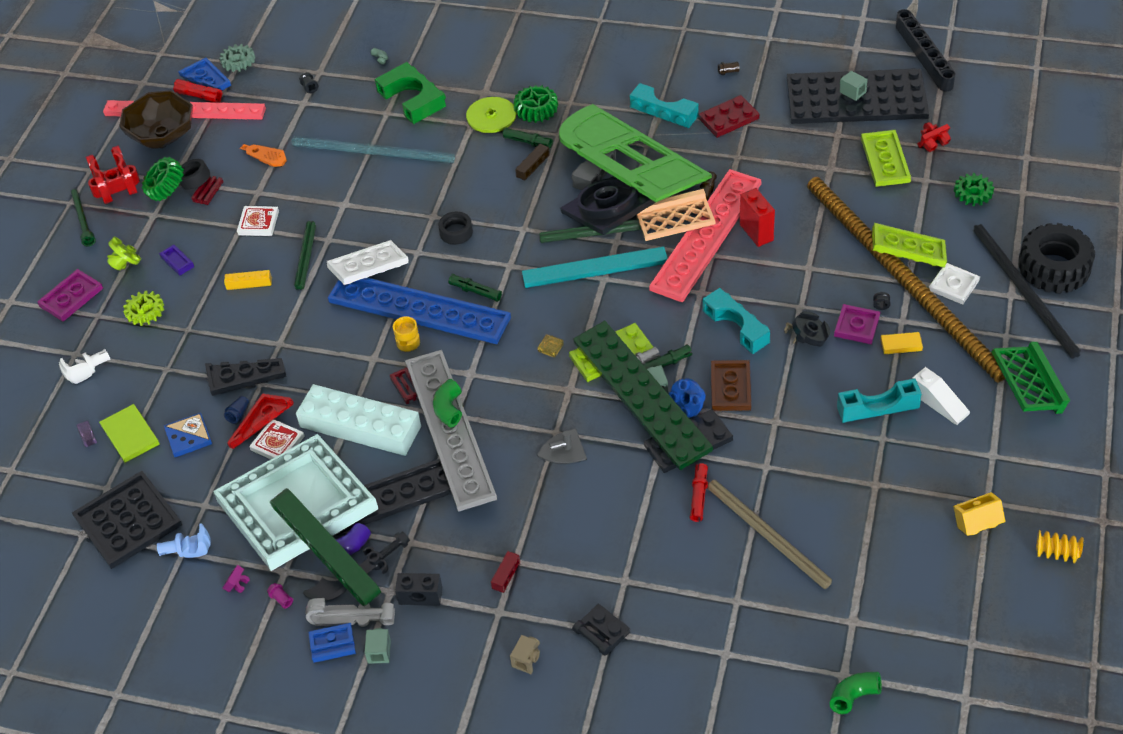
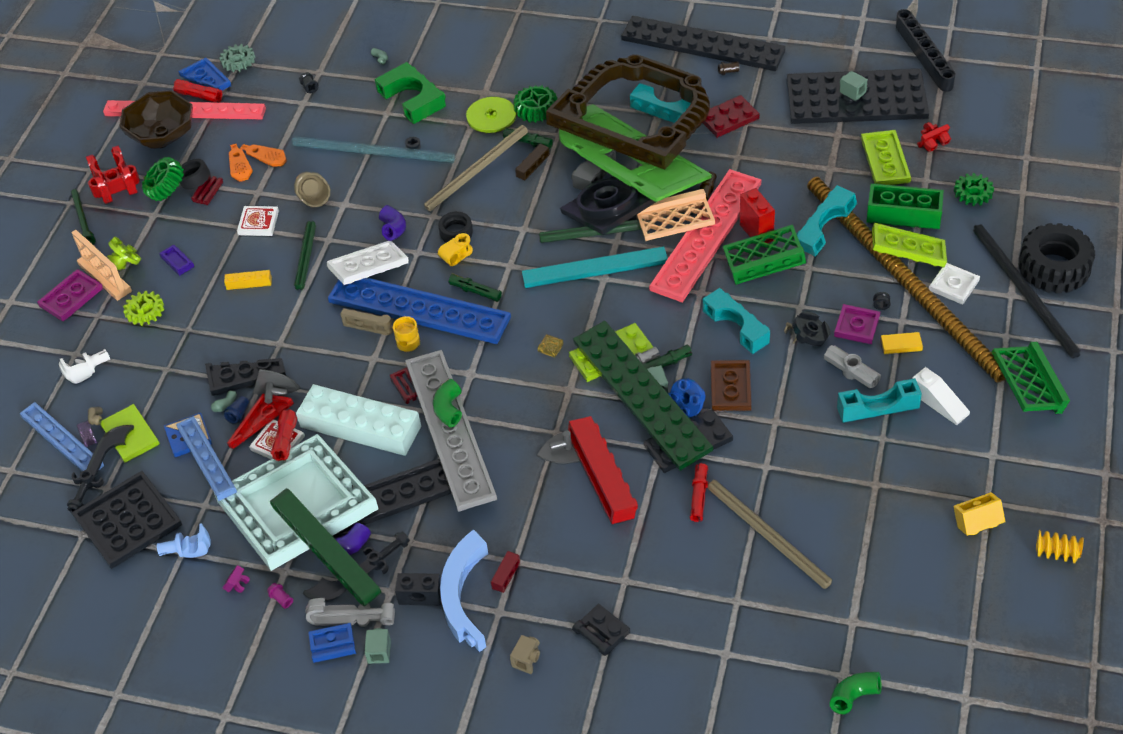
none -> medium blue tile [20,402,104,471]
none -> black sword [67,425,134,513]
none -> light nougat fence [71,230,132,301]
none -> dark tan arm [88,406,103,425]
none -> medium blue tile [176,416,237,501]
none -> sand green arm [211,391,237,412]
none -> orange piece [229,143,253,182]
none -> dark grey shield [253,369,300,404]
none -> red axle [271,409,297,461]
none -> dark tan piece [294,172,331,207]
none -> dark tan plate [340,308,393,335]
none -> dark purple cylinder [379,205,406,241]
none -> black bush [405,137,421,153]
none -> dark tan axle [424,125,528,211]
none -> yellow piece [438,233,473,266]
none -> light blue arch [440,530,488,652]
none -> dark brown arch [546,54,710,170]
none -> red brick [568,416,638,524]
none -> black plate [621,16,785,71]
none -> green fence [723,225,806,285]
none -> teal arch [797,185,857,257]
none -> light grey piece [824,345,881,389]
none -> green brick [866,184,944,229]

